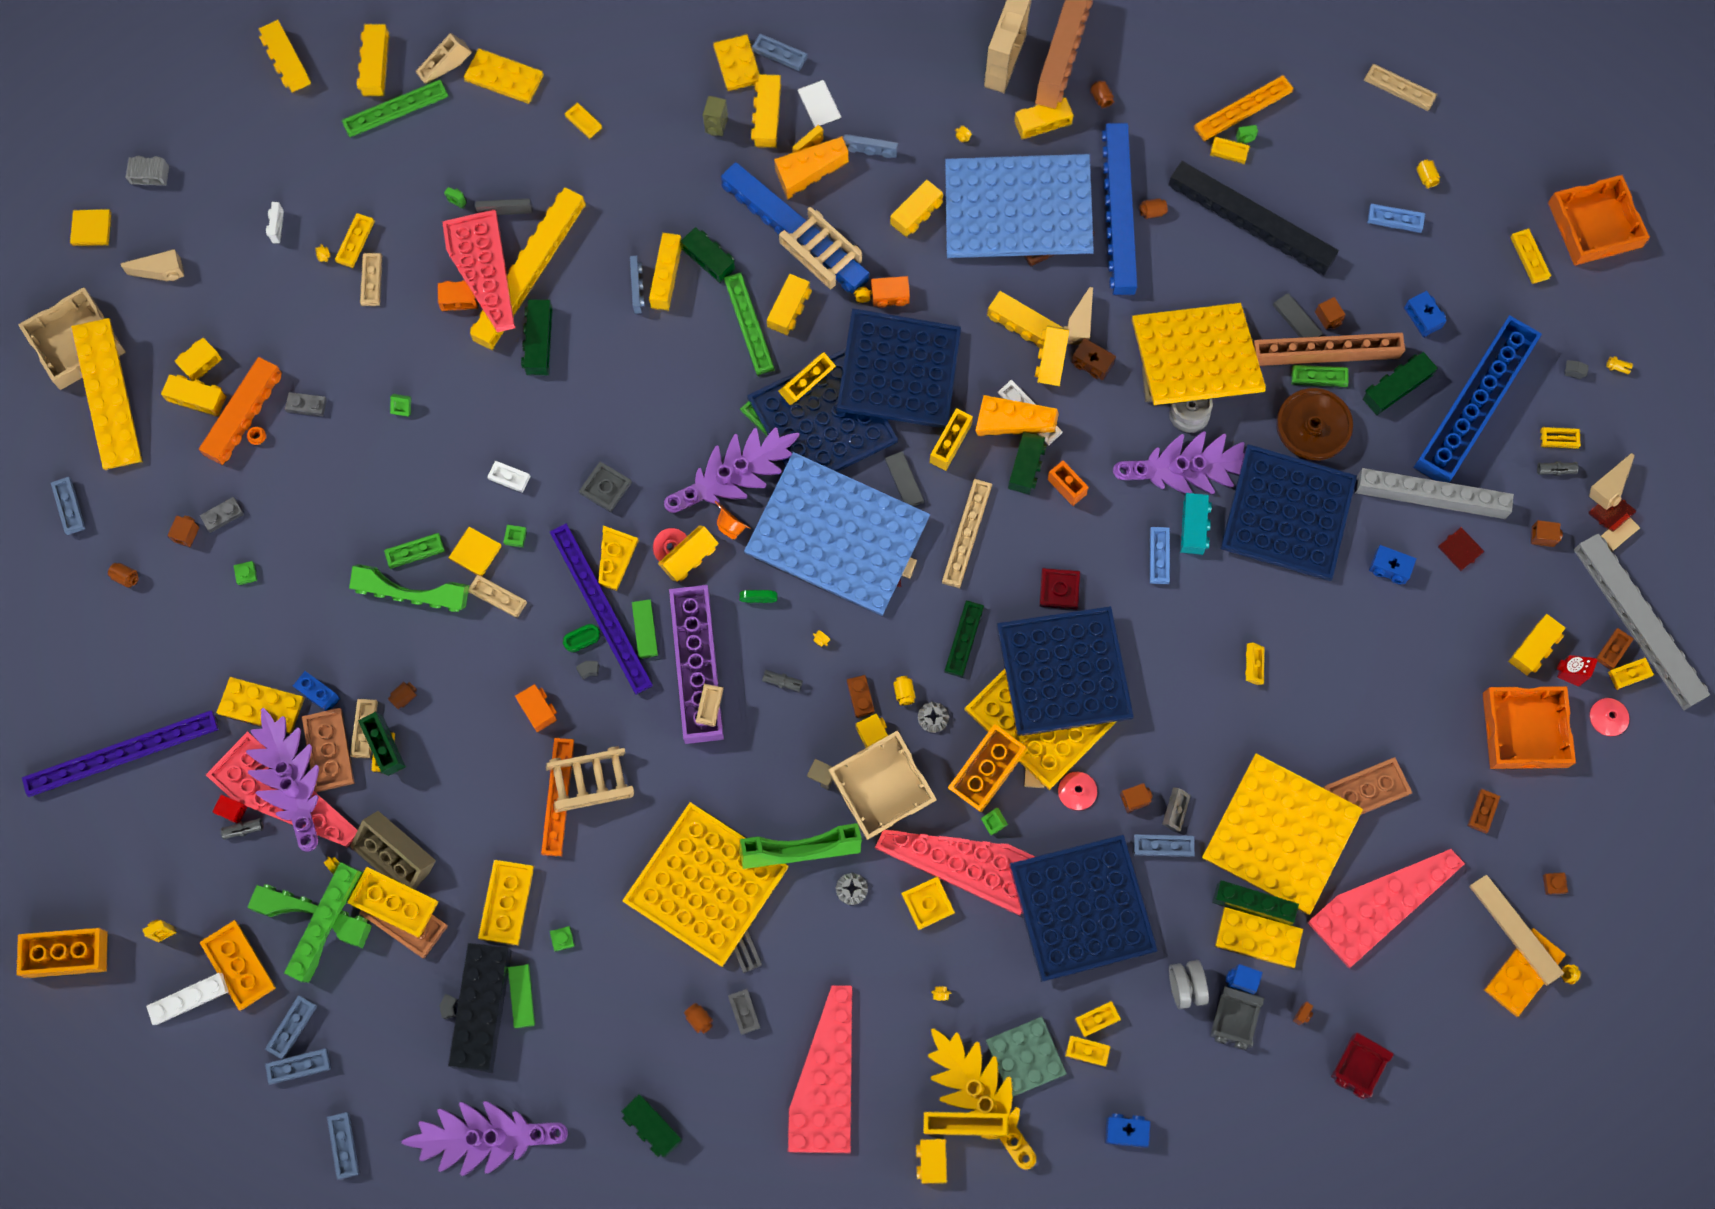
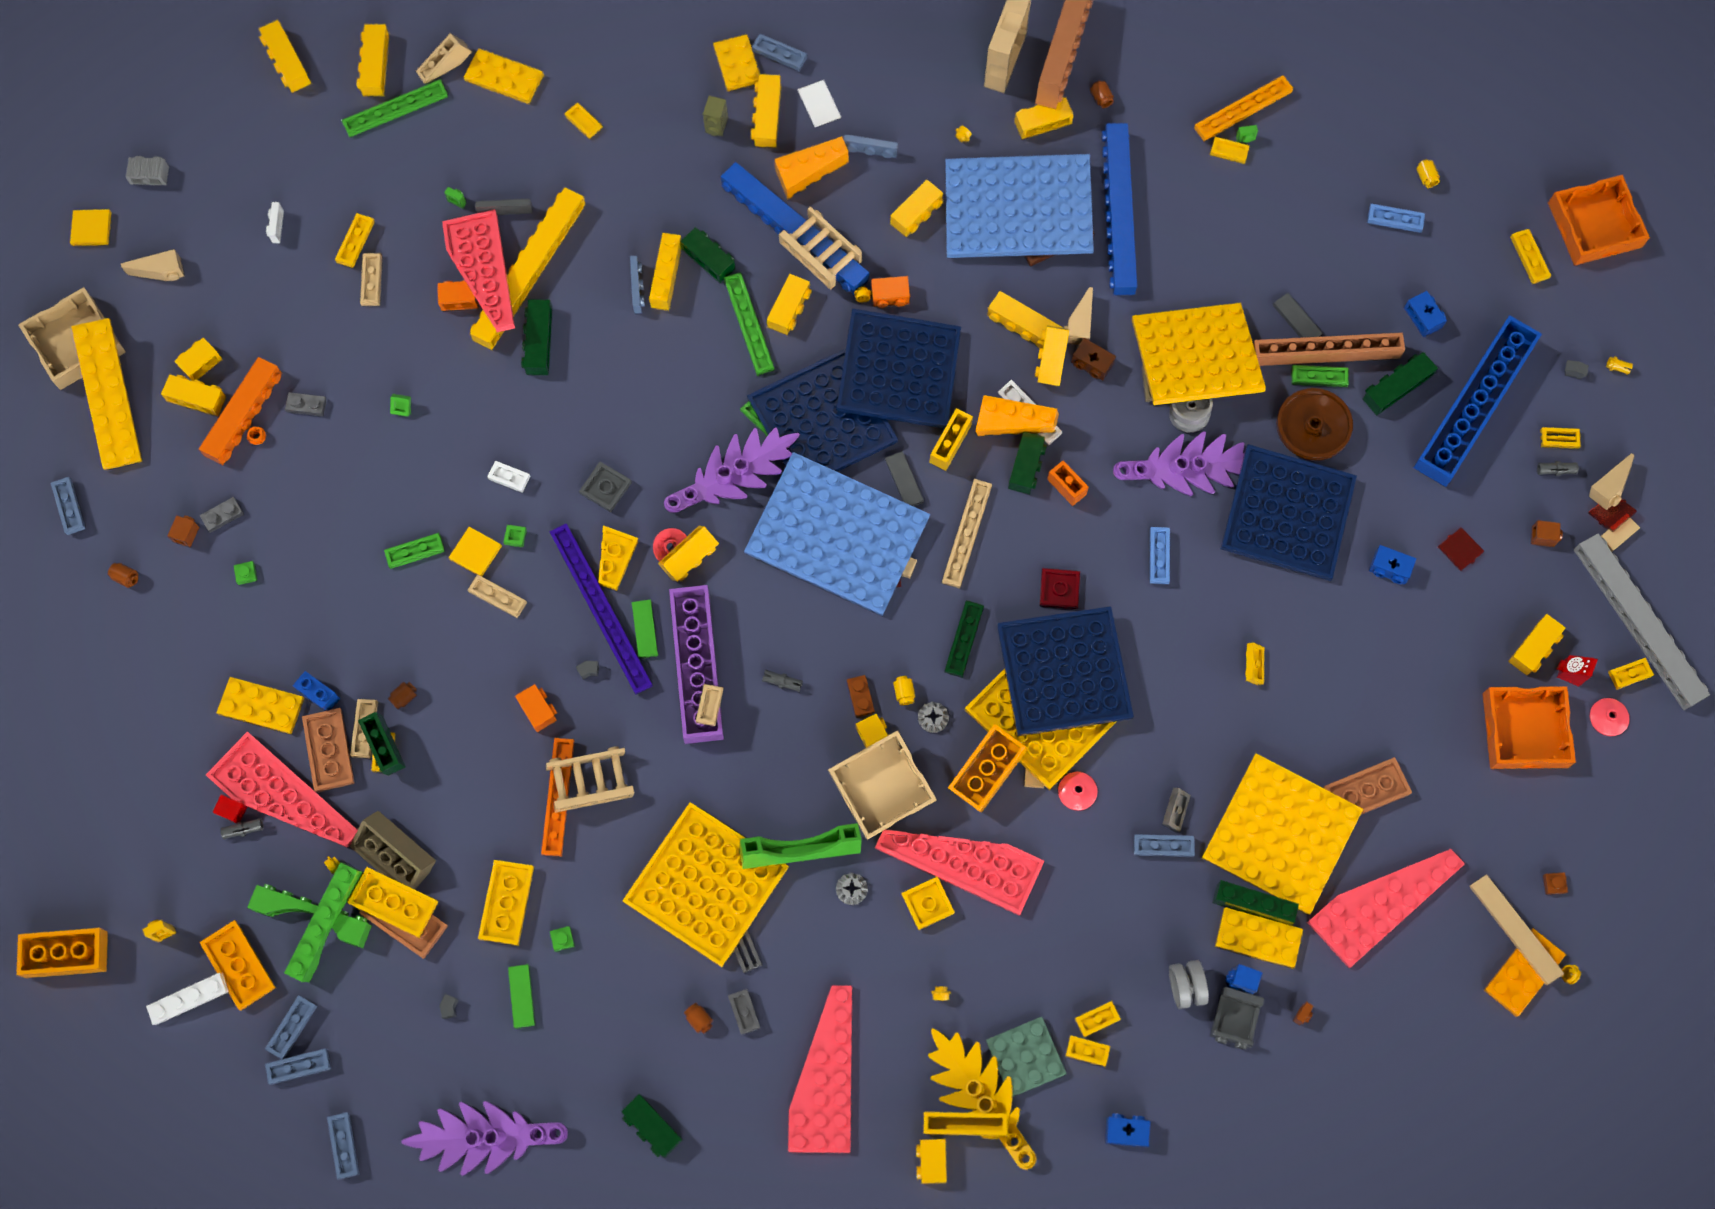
dark purple plate [22,710,219,797] -> none
medium lavender plant [246,708,319,852] -> none
yellow plate [315,244,330,262] -> none
bright green arch [349,564,469,612] -> none
black brick [448,943,512,1073] -> none
green tile [563,624,600,652] -> none
orange piece [715,500,751,539] -> none
green tile [739,590,778,603] -> none
yellow brick [778,352,836,405] -> none
yellow plate [792,125,823,153] -> none
dark tan panel [807,759,833,790] -> none
yellow plate [813,630,830,647] -> none
bright green plate [981,808,1008,835] -> none
dark blue plate [1009,835,1158,982] -> none
dark orange brick [1120,783,1153,813] -> none
dark orange brick [1139,198,1168,219] -> none
black brick [1168,161,1339,275] -> none
teal brick [1180,493,1212,555] -> none
dark orange brick [1315,297,1345,330] -> none
dark red panel [1331,1032,1394,1099] -> none
light grey brick [1355,468,1514,519] -> none
tan tile [1364,64,1437,111] -> none
dark orange plate [1467,789,1500,833] -> none
dark orange plate [1596,628,1634,670] -> none

